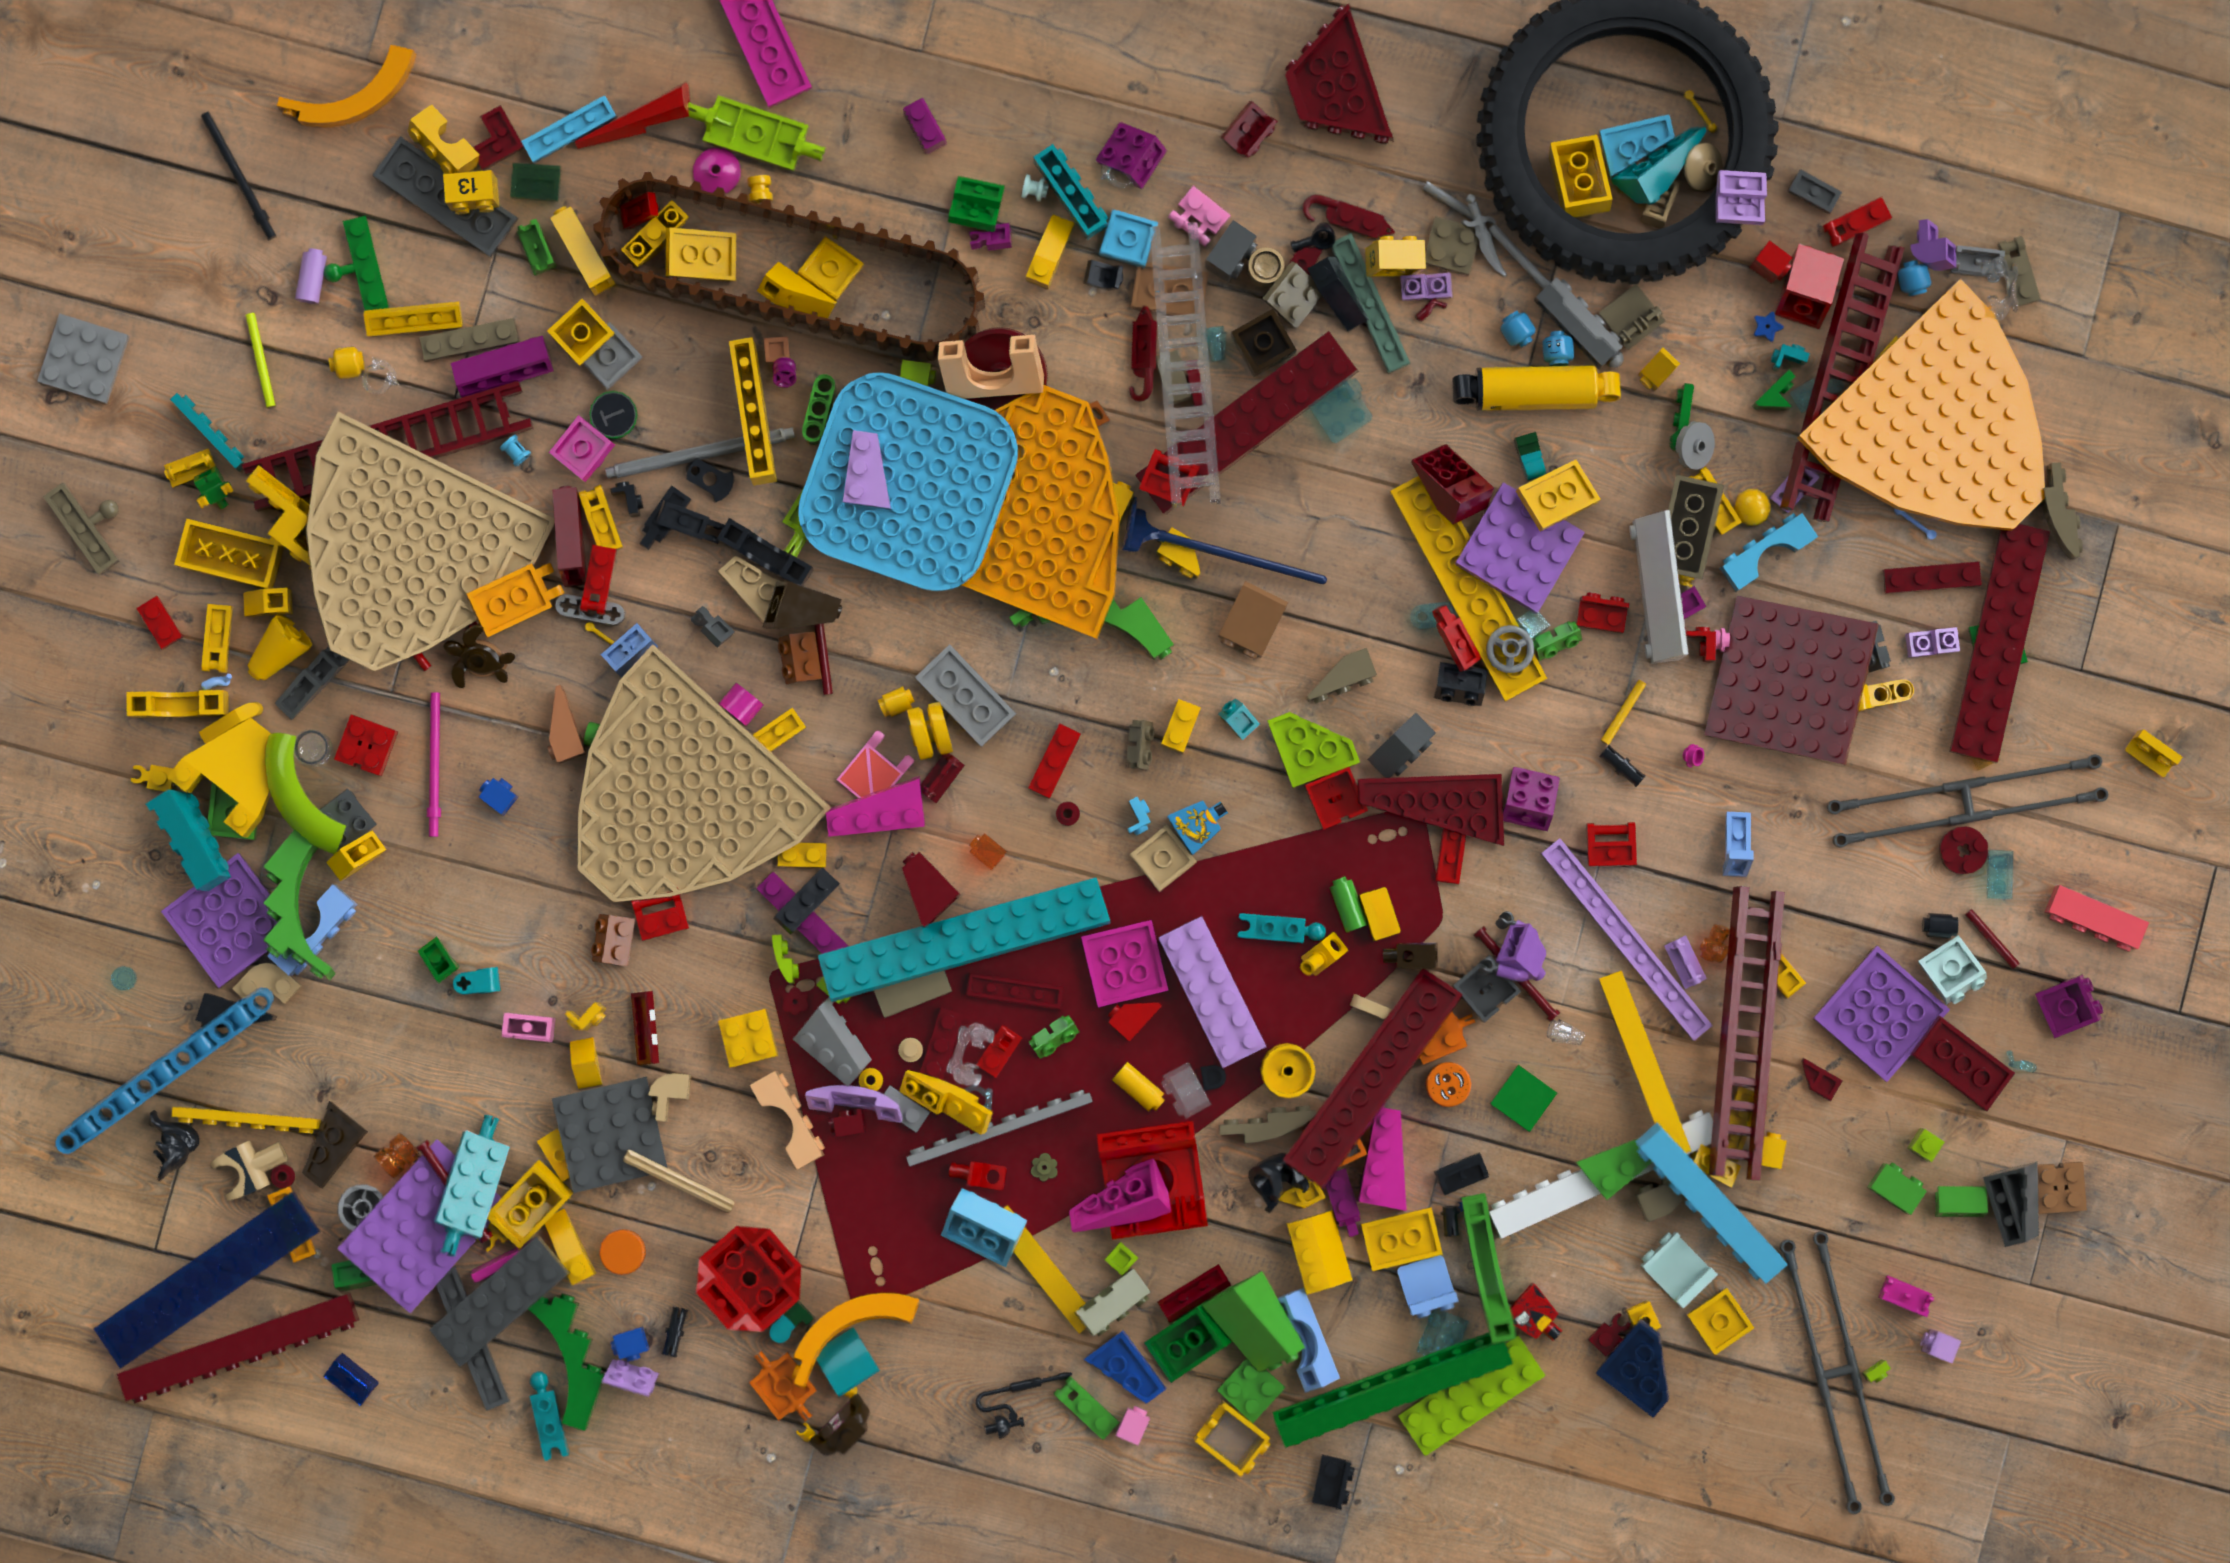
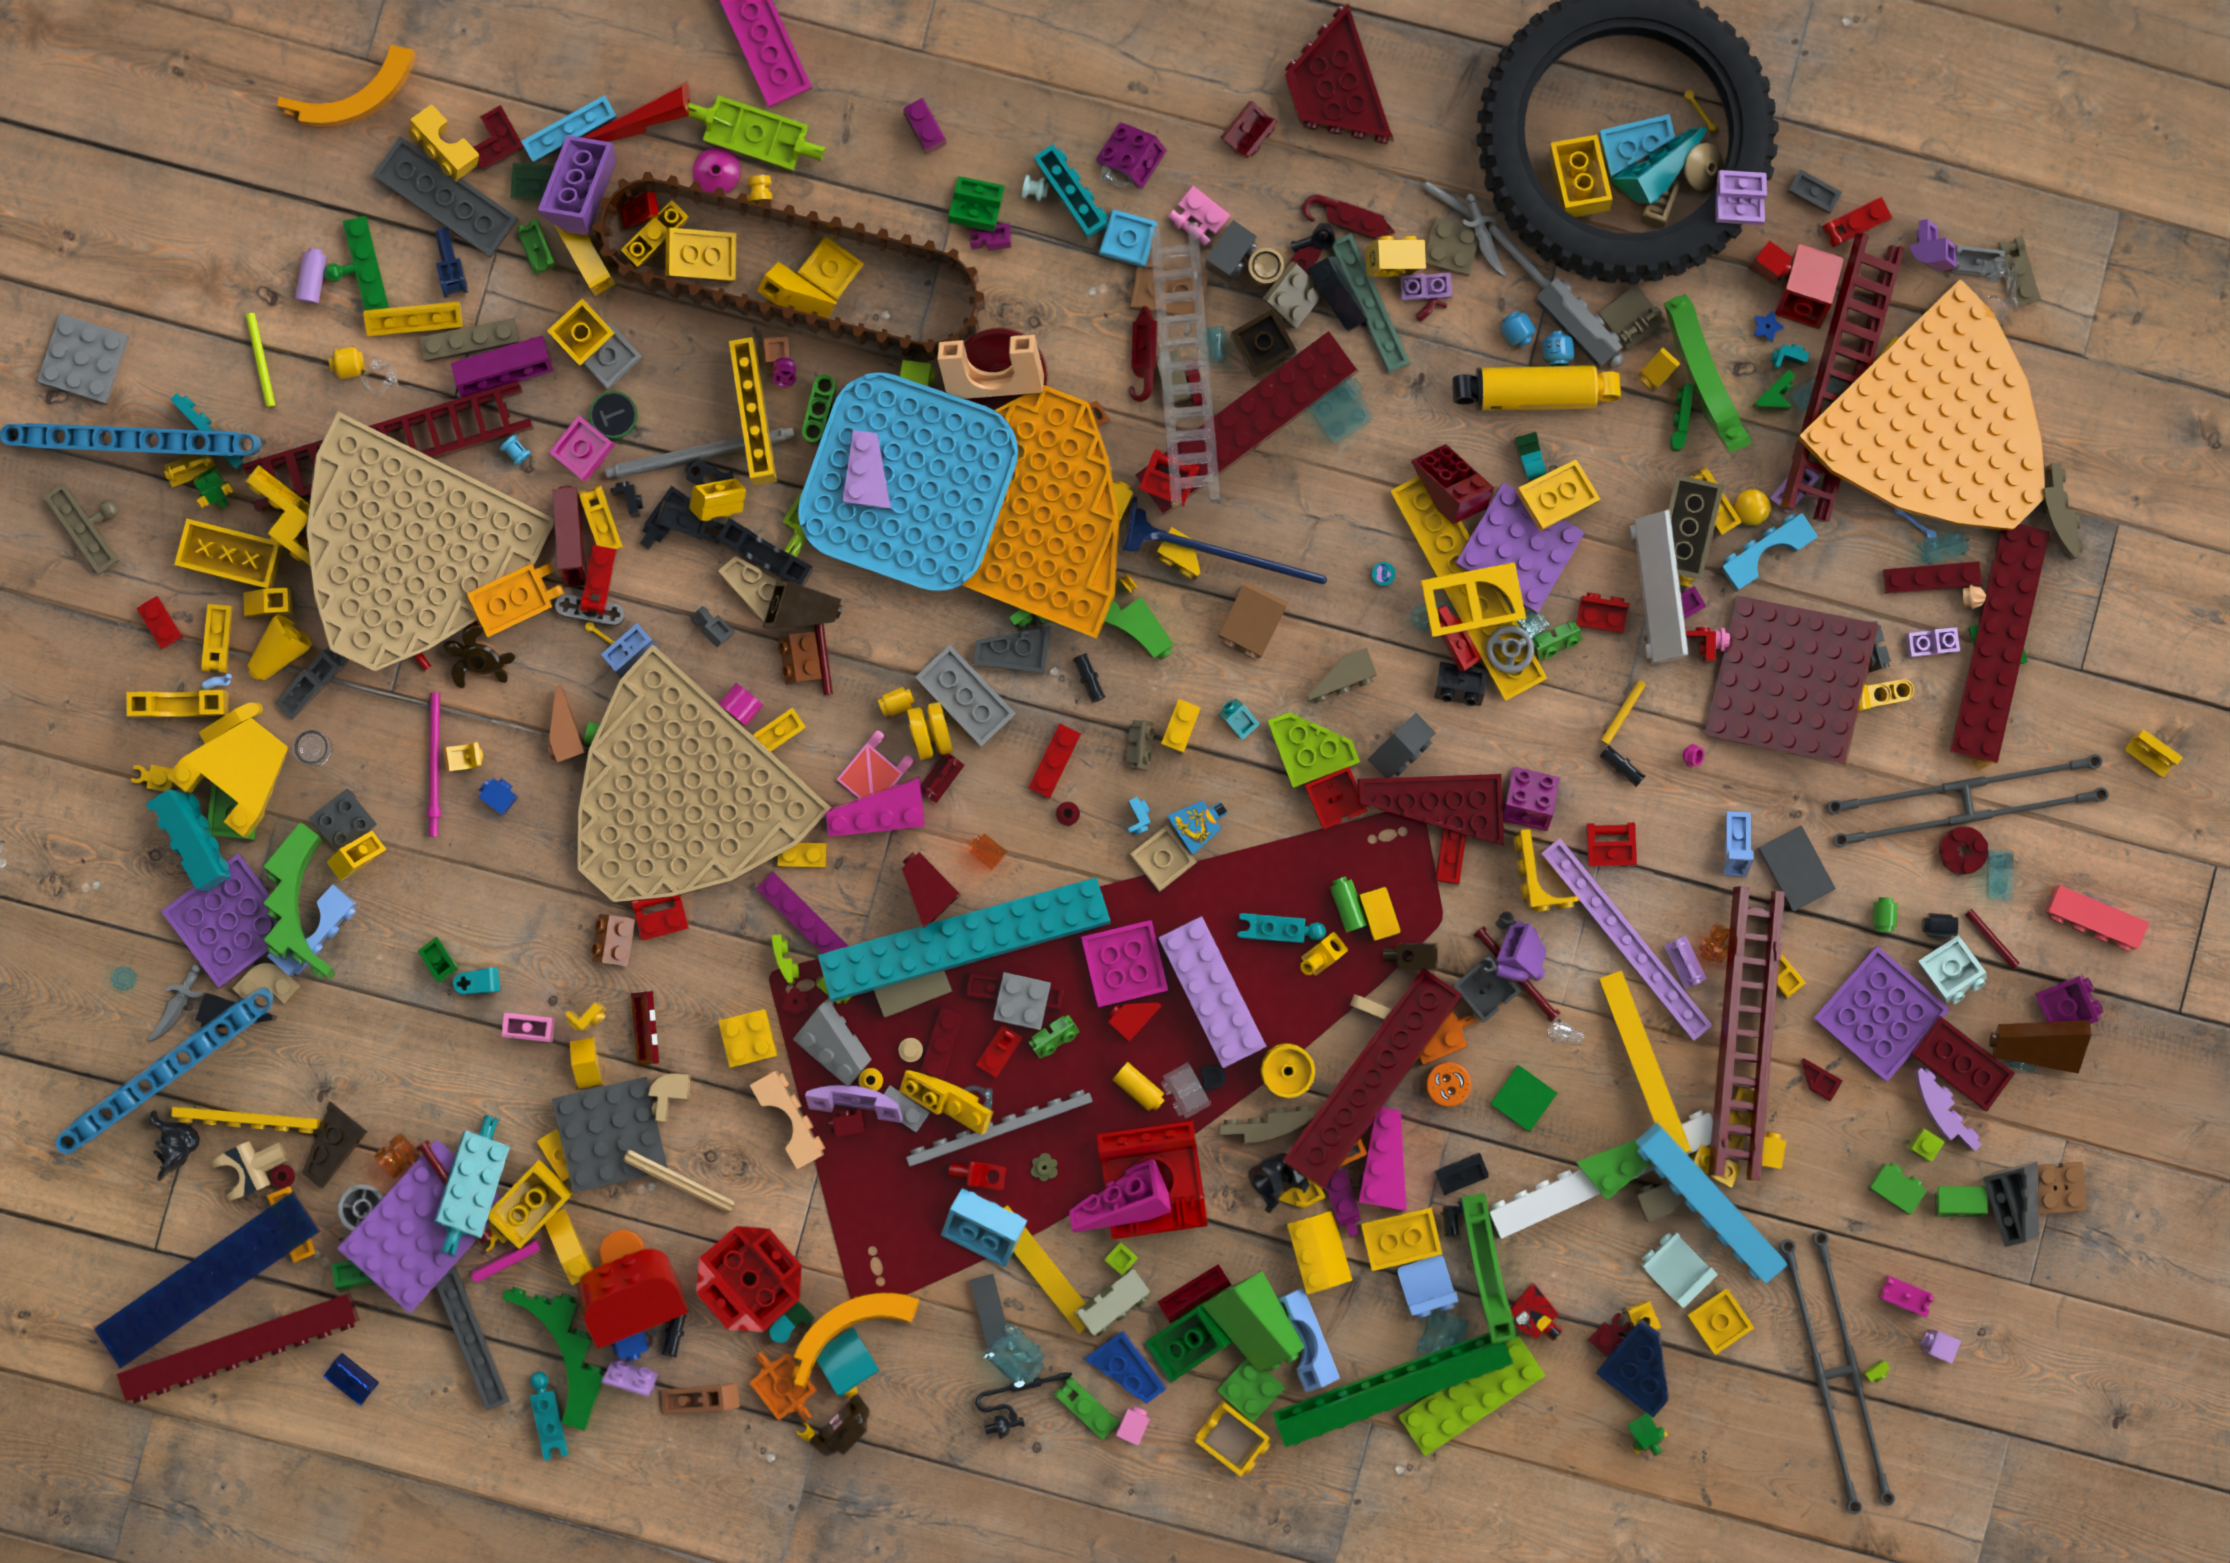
black bar [201,112,277,240] -> none
lime brick [265,733,346,854] -> none
red piece [334,714,398,777] -> none
dark grey plate [429,1236,570,1367] -> none
yellow brick [443,170,499,214] -> none
black plate [773,867,840,935] -> none
clear helmet [946,1023,995,1086] -> none
yellow slope [1026,214,1075,289] -> none
black bracket [1083,260,1124,291] -> none
black bracket [1312,1454,1355,1510] -> none
light grey plate [1676,421,1715,470] -> none
dark azure head [1897,260,1931,296] -> none
none -> dark azure beam [0,423,262,456]
none -> light grey piece [147,964,203,1042]
none -> dark blue connector [435,227,469,298]
none -> yellow bracket [443,742,483,772]
none -> medium lavender slope [538,135,617,235]
none -> red brick [577,1249,688,1349]
none -> nougat slope [661,1383,740,1414]
none -> yellow brick [689,478,746,521]
none -> dark grey tile [970,1274,1012,1351]
none -> dark grey wing [973,626,1051,674]
none -> clear light blue brick [983,1323,1045,1387]
none -> light grey plate [993,972,1051,1030]
none -> black pin [1073,653,1106,703]
none -> yellow piece [1119,574,1138,594]
none -> teal tile [1371,562,1396,587]
none -> yellow window [1420,562,1526,637]
none -> yellow bracket [1513,829,1579,912]
none -> green piece [1627,1413,1668,1457]
none -> bright green arch [1664,294,1752,453]
none -> dark grey tile [1758,825,1836,912]
none -> bright green brick [1872,897,1898,932]
none -> lavender slope [1914,1068,1982,1151]
none -> clear light blue hinge [1917,531,1970,564]
none -> light nougat plate [1963,585,1986,609]
none -> reddish brown slope [1989,1020,2091,1074]

